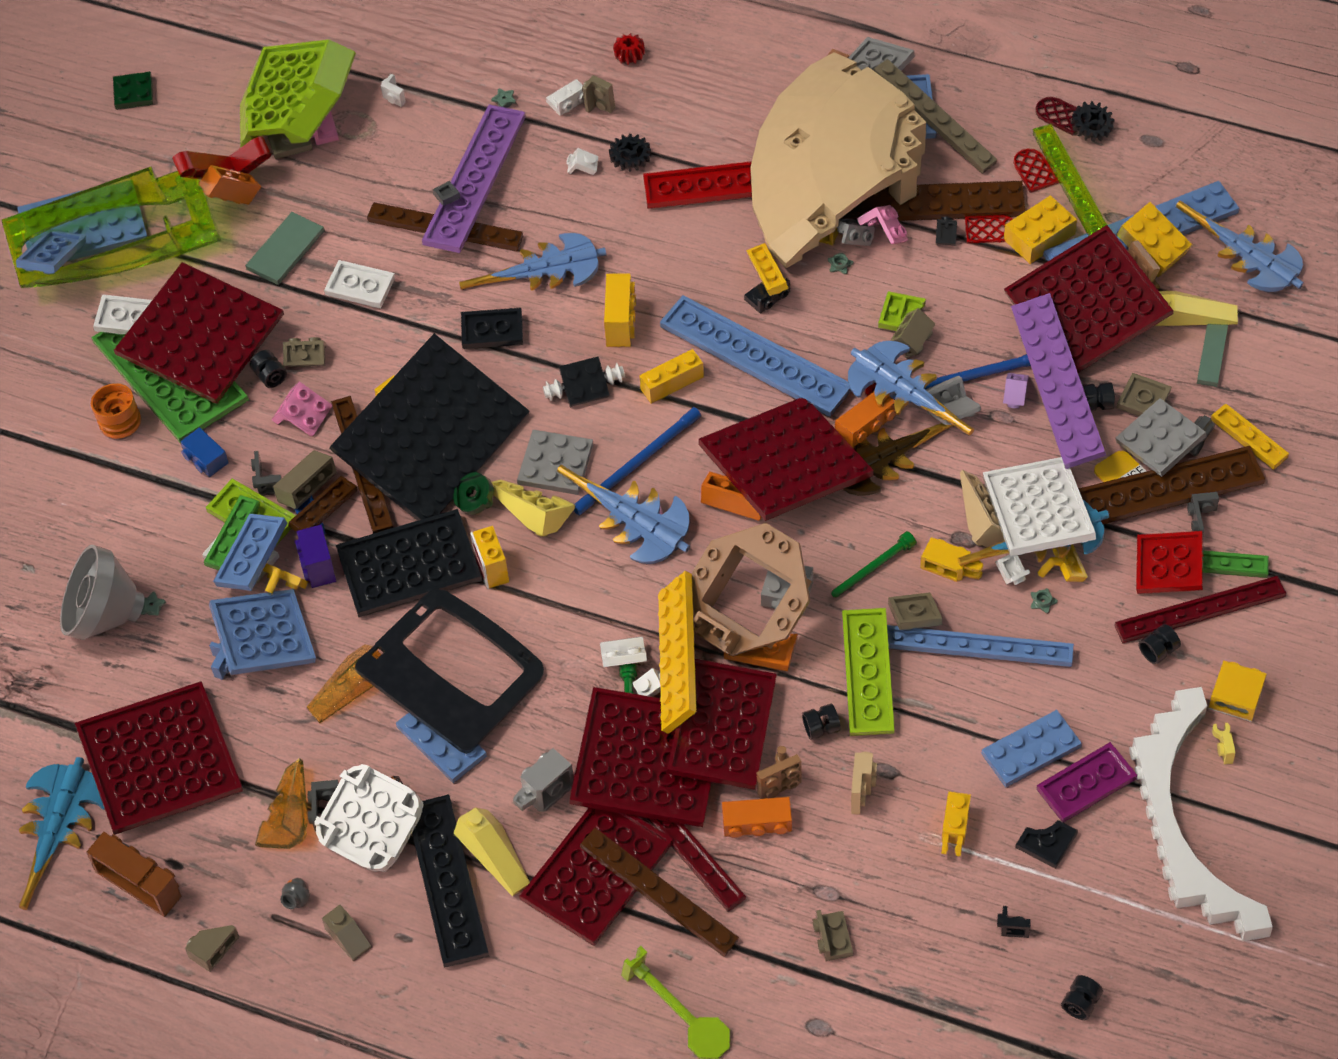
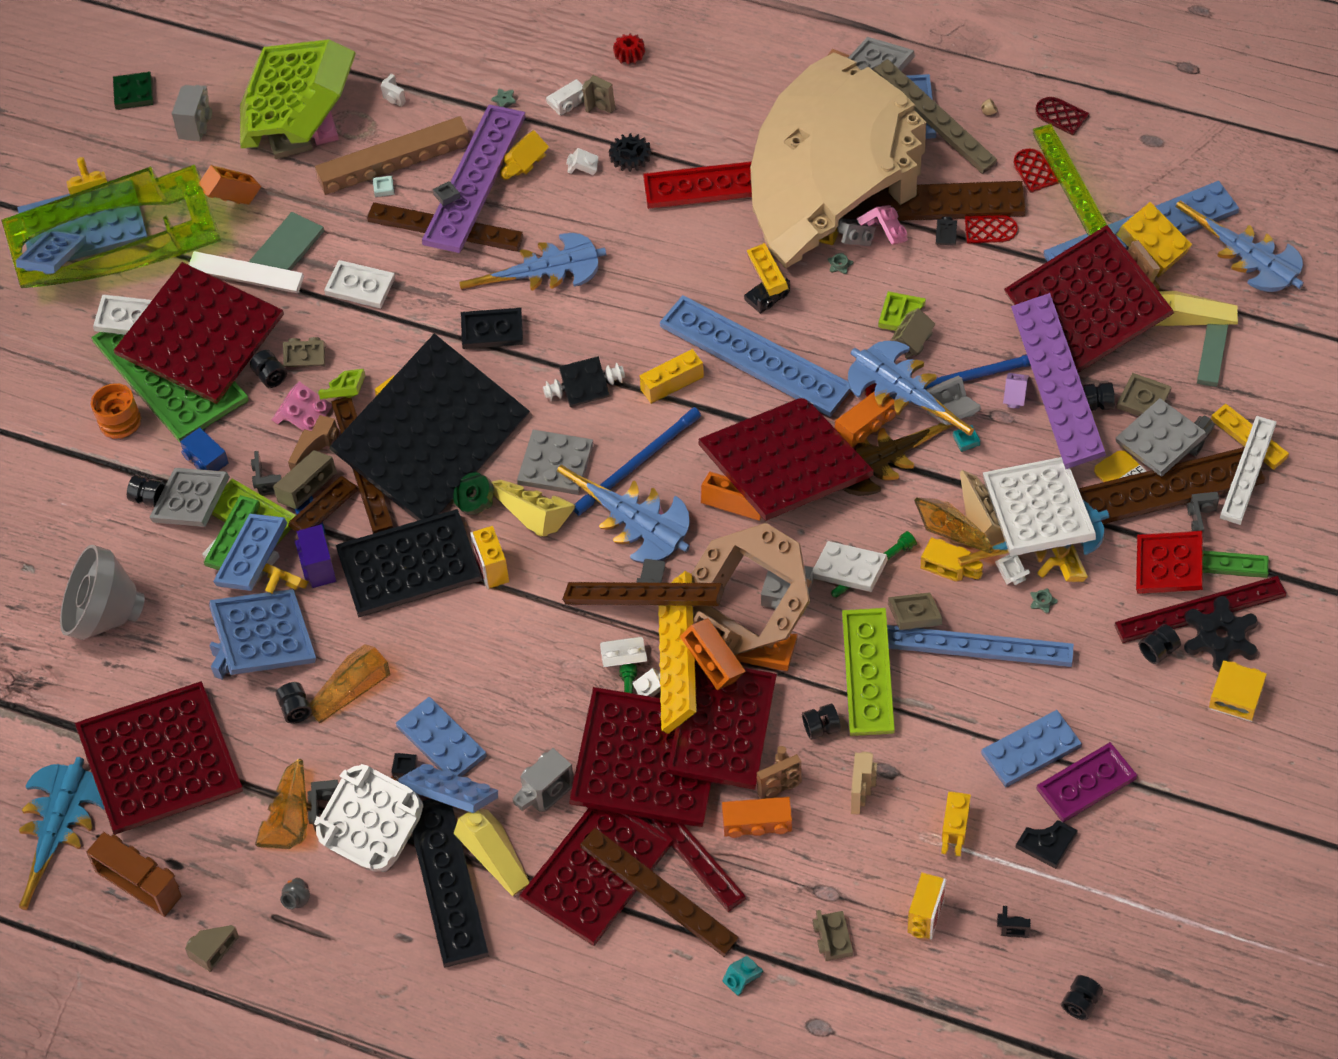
sand green plate [141,592,166,616] -> none
red beam [172,137,272,179] -> none
dark tan slope [322,905,371,961] -> none
black door [355,589,544,753] -> none
yellow brick [604,273,636,347] -> none
lime piece [621,946,730,1059] -> none
yellow brick [1004,195,1077,264] -> none
black gear [1071,101,1115,142] -> none
white arch [1129,687,1273,941] -> none
light yellow plate [1212,723,1236,764] -> none
none -> yellow plate [66,157,108,195]
none -> black wheel [126,475,165,507]
none -> light grey plate [149,468,230,527]
none -> light grey hinge [172,85,212,142]
none -> white tile [189,251,304,294]
none -> black wheel [275,682,312,724]
none -> medium nougat slope [288,415,339,471]
none -> medium nougat brick [315,116,470,195]
none -> lime wing [318,368,366,399]
none -> light aqua tile [373,175,394,197]
none -> black plate [391,753,418,777]
none -> medium blue plate [398,764,498,813]
none -> yellow hinge [500,130,549,180]
none -> reddish brown plate [562,582,725,606]
none -> dark grey bracket [636,559,665,583]
none -> orange brick [680,618,746,690]
none -> teal bracket [722,956,763,995]
none -> white plate [813,541,888,592]
none -> yellow piece [907,872,946,940]
none -> clear yellow wedge [914,497,993,554]
none -> teal plate [953,425,981,452]
none -> tan hinge [981,98,998,116]
none -> black plate [1184,596,1258,672]
none -> white tile [1220,416,1277,525]

